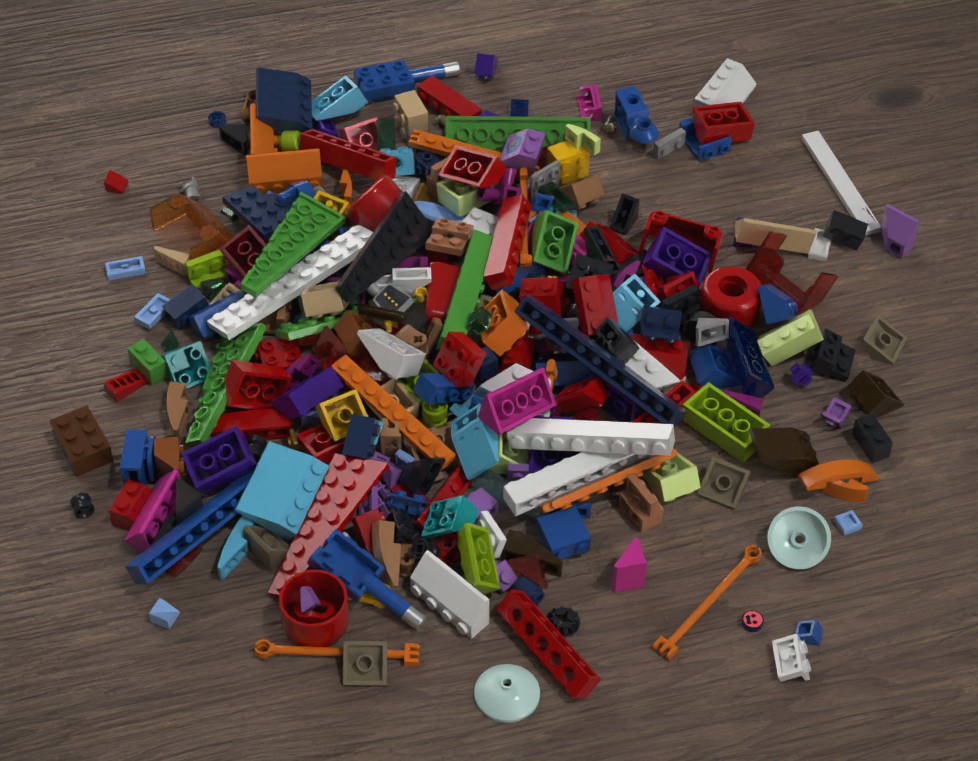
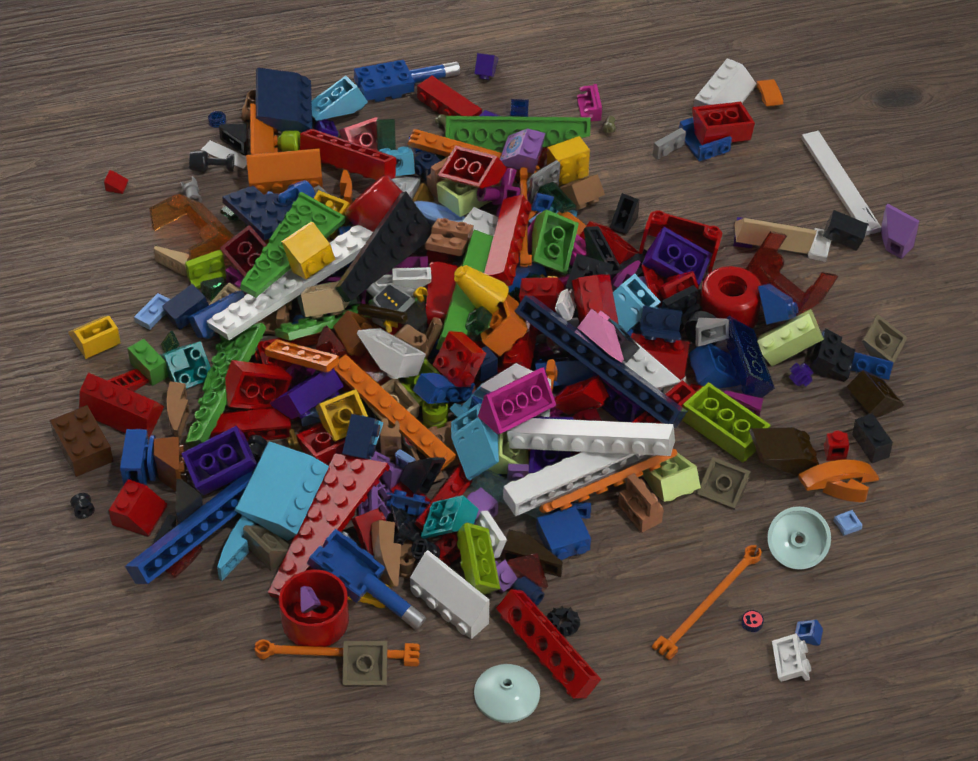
light blue tile [105,256,146,281] -> none
dark pink slope [124,469,185,554] -> none
light blue slope [149,598,180,629] -> none
tan brick [393,90,428,142] -> none
yellowish green slope [565,124,601,155] -> none
dark pink slope [612,537,647,592] -> none
blue brick [614,86,659,143] -> none
medium lavender bracket [822,397,852,428] -> none
none -> yellow slope [68,316,121,359]
none -> red slope [79,372,164,439]
none -> black piece [189,150,235,172]
none -> white sticker [201,140,247,169]
none -> orange plate [265,339,340,373]
none -> yellow slope [281,222,336,279]
none -> yellow cone [454,265,509,316]
none -> white hinge [555,289,576,321]
none -> bright pink slope [577,309,624,363]
none -> orange slope [757,79,783,106]
none -> red brick [823,430,849,461]
none -> blue hinge [851,352,893,380]

